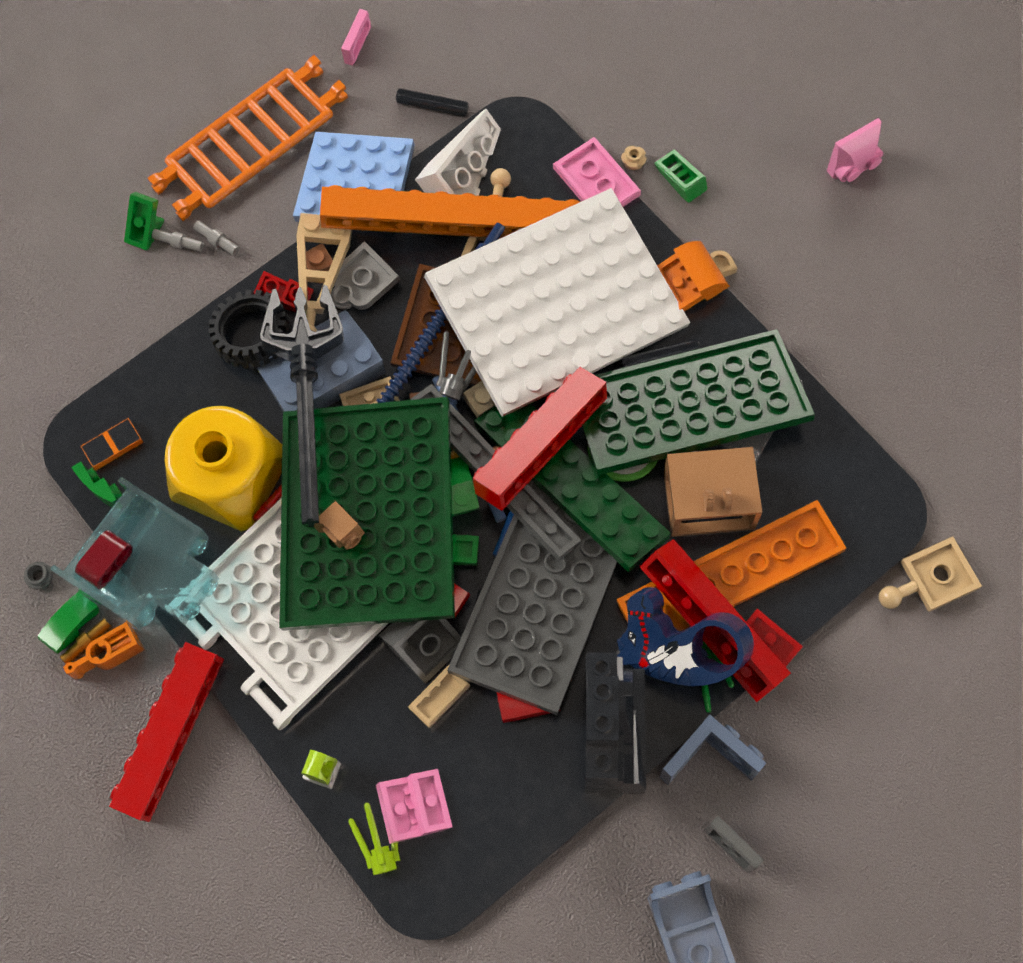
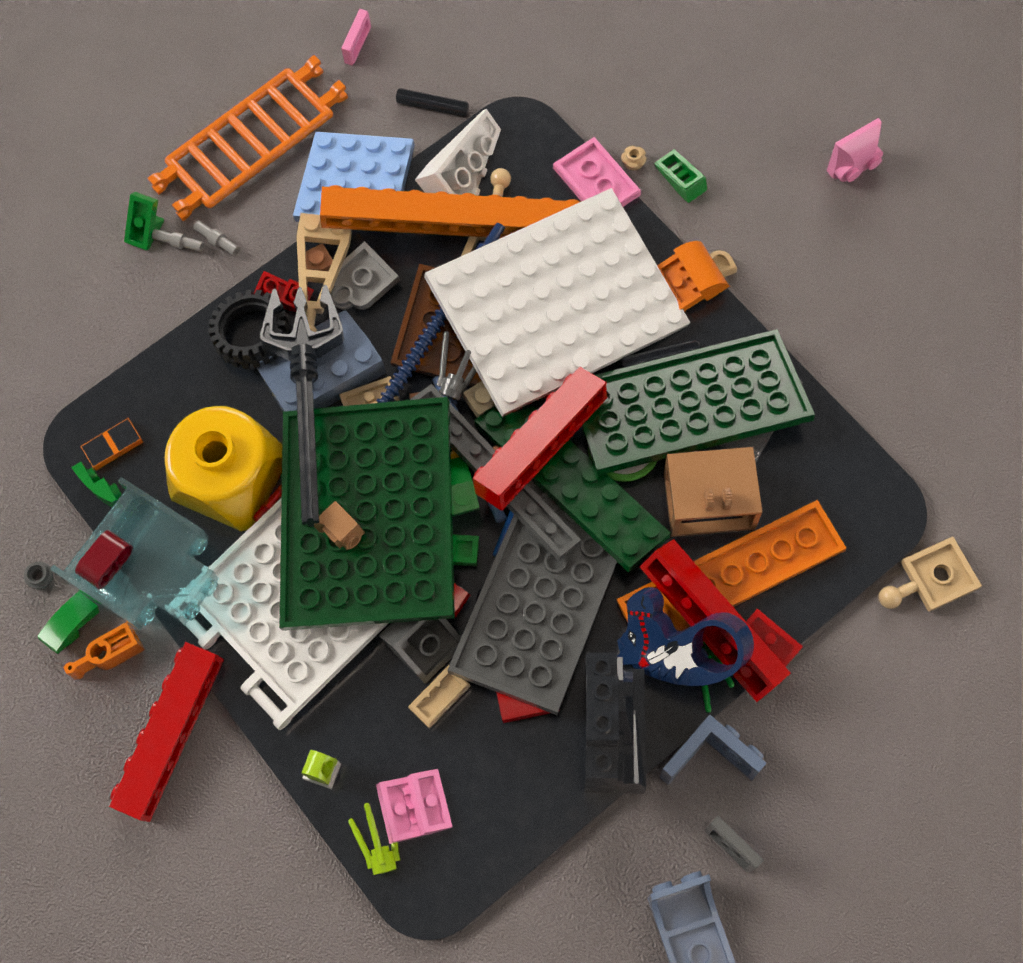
pearl gold bar [60,618,111,664] -> none

